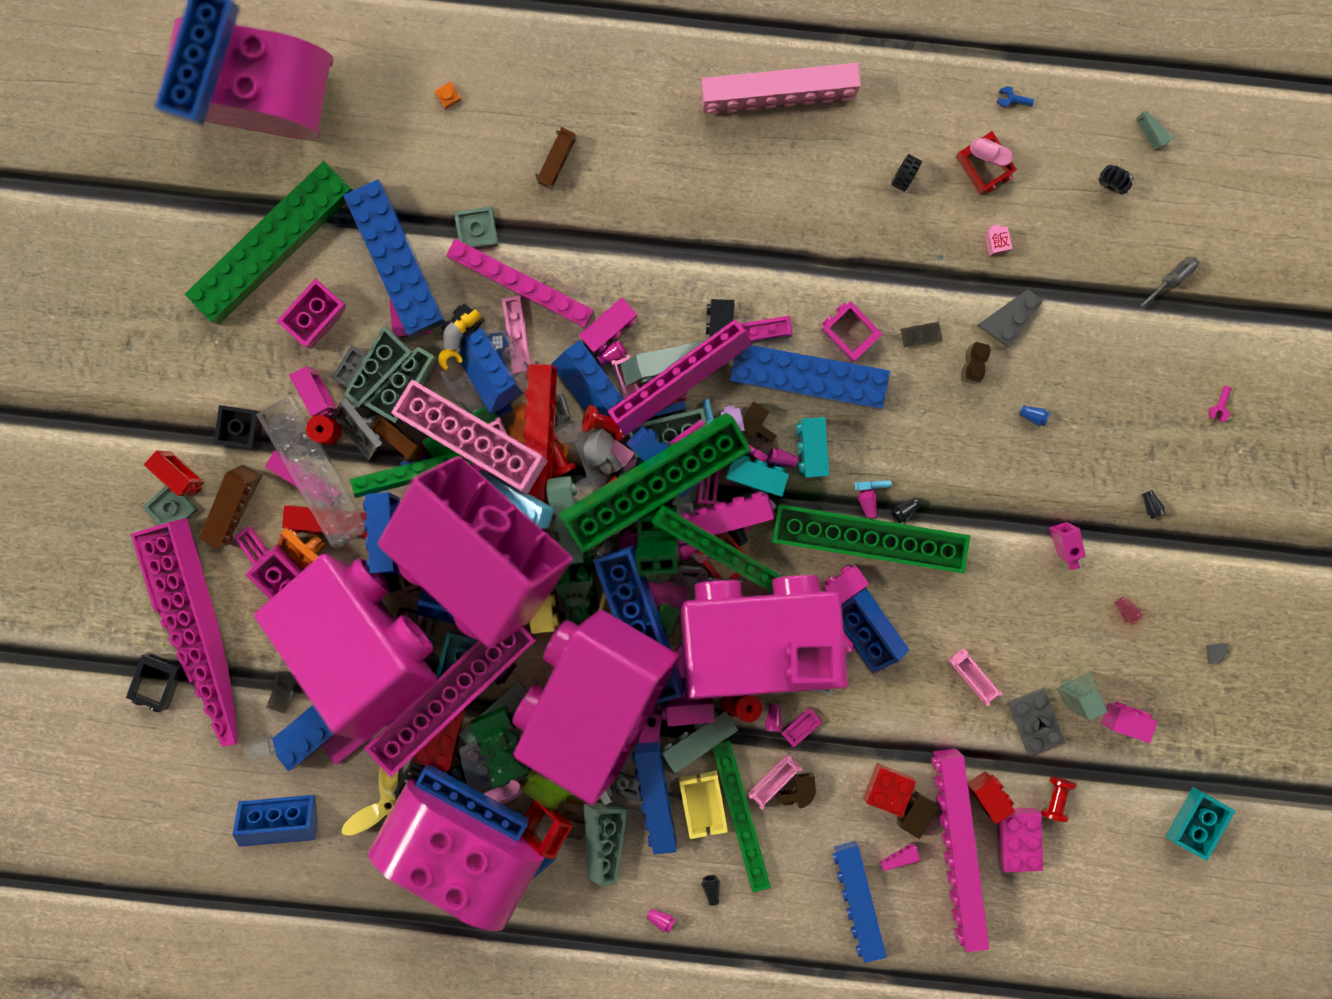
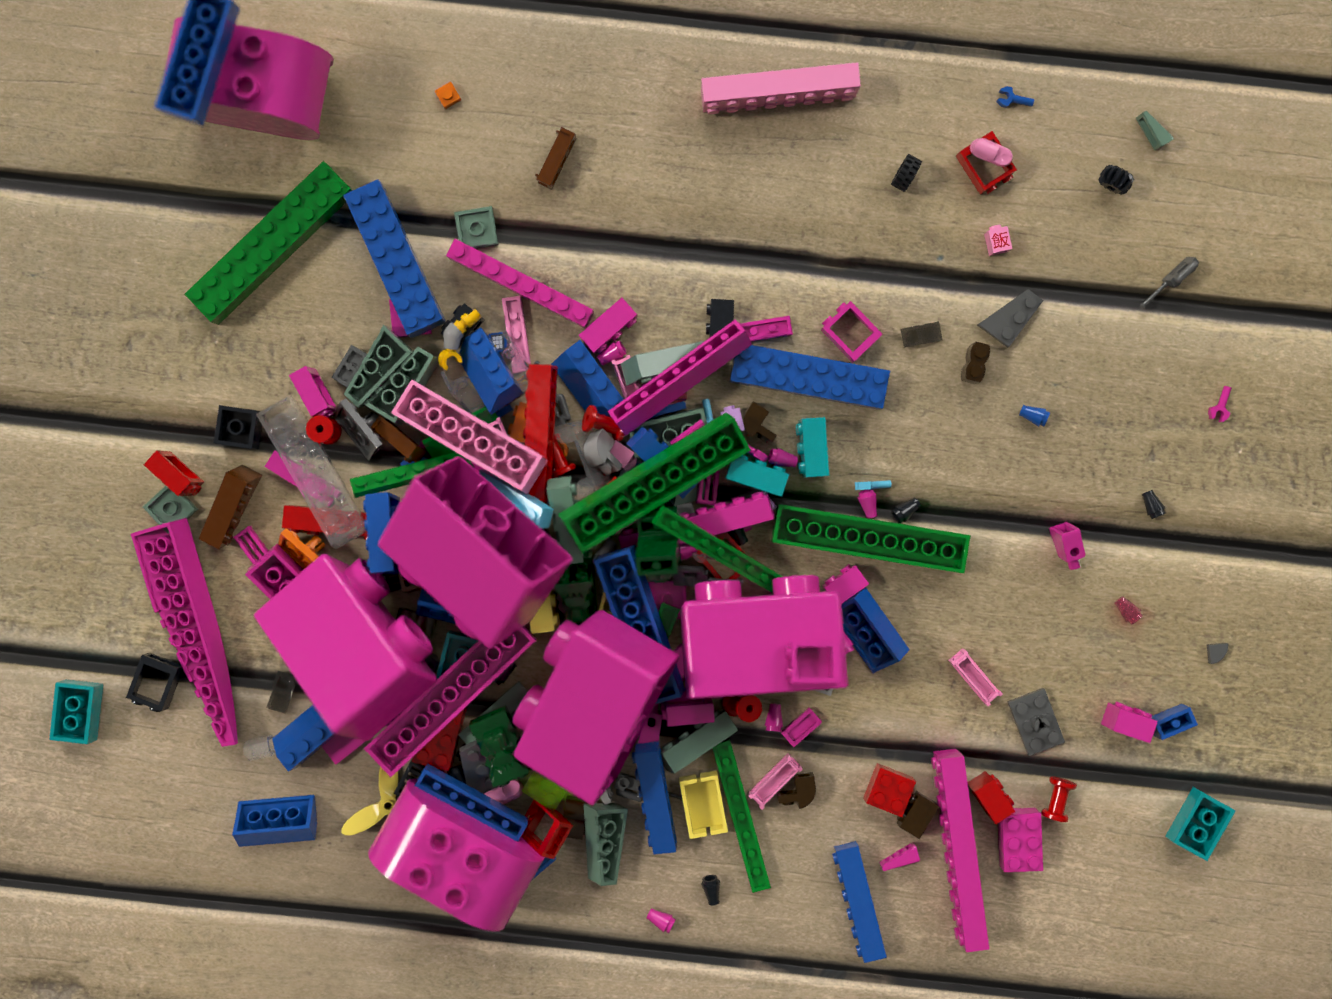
dark pink brick [277,278,346,350] -> none
sand green wedge [1057,672,1107,721] -> none
none -> teal brick [49,679,104,744]
none -> blue brick [1151,703,1198,740]

